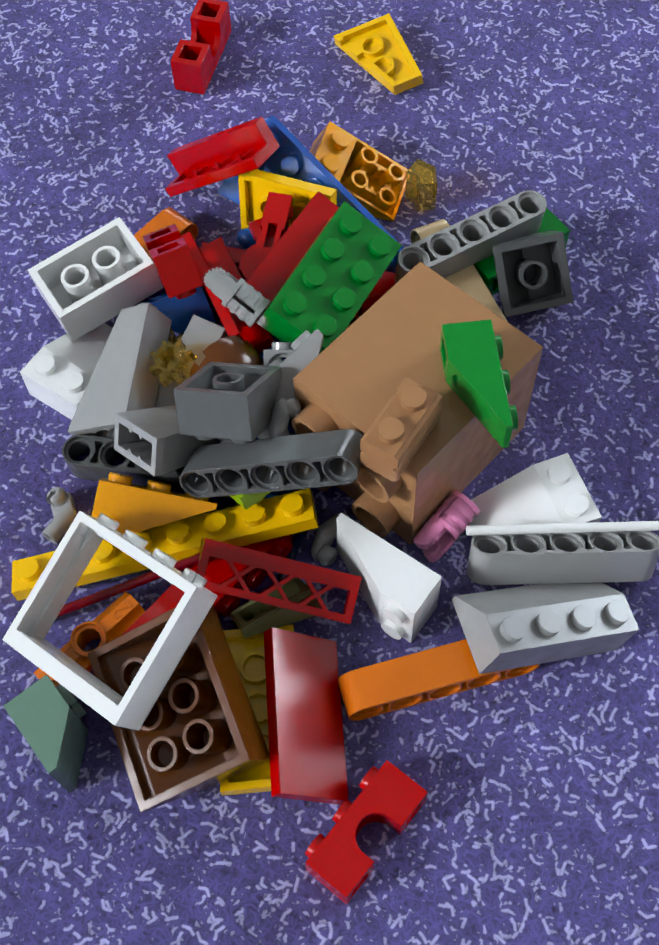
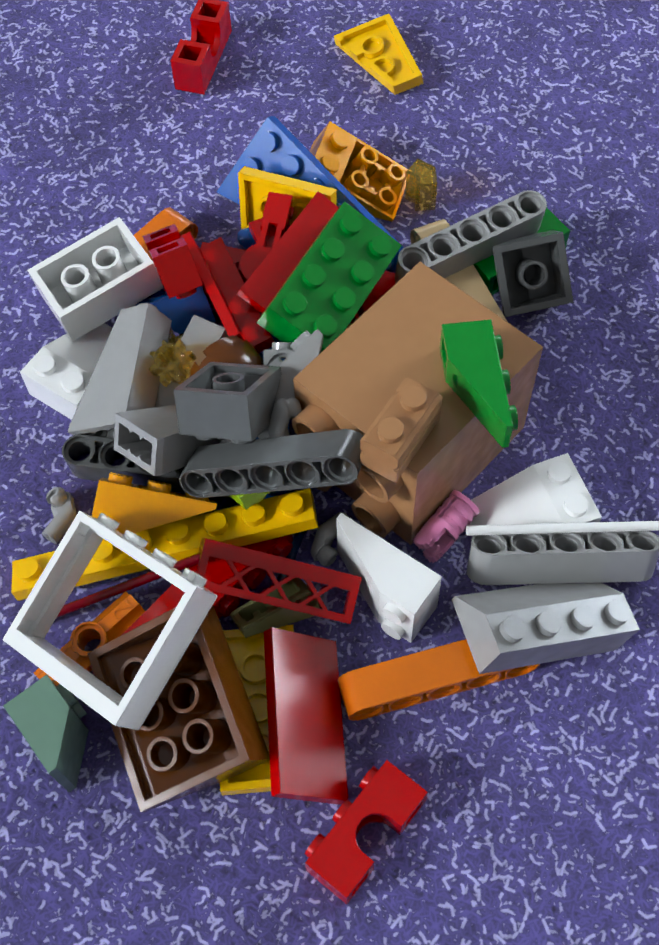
red fence [165,116,280,197] -> none
light grey hinge [203,267,271,327] -> none

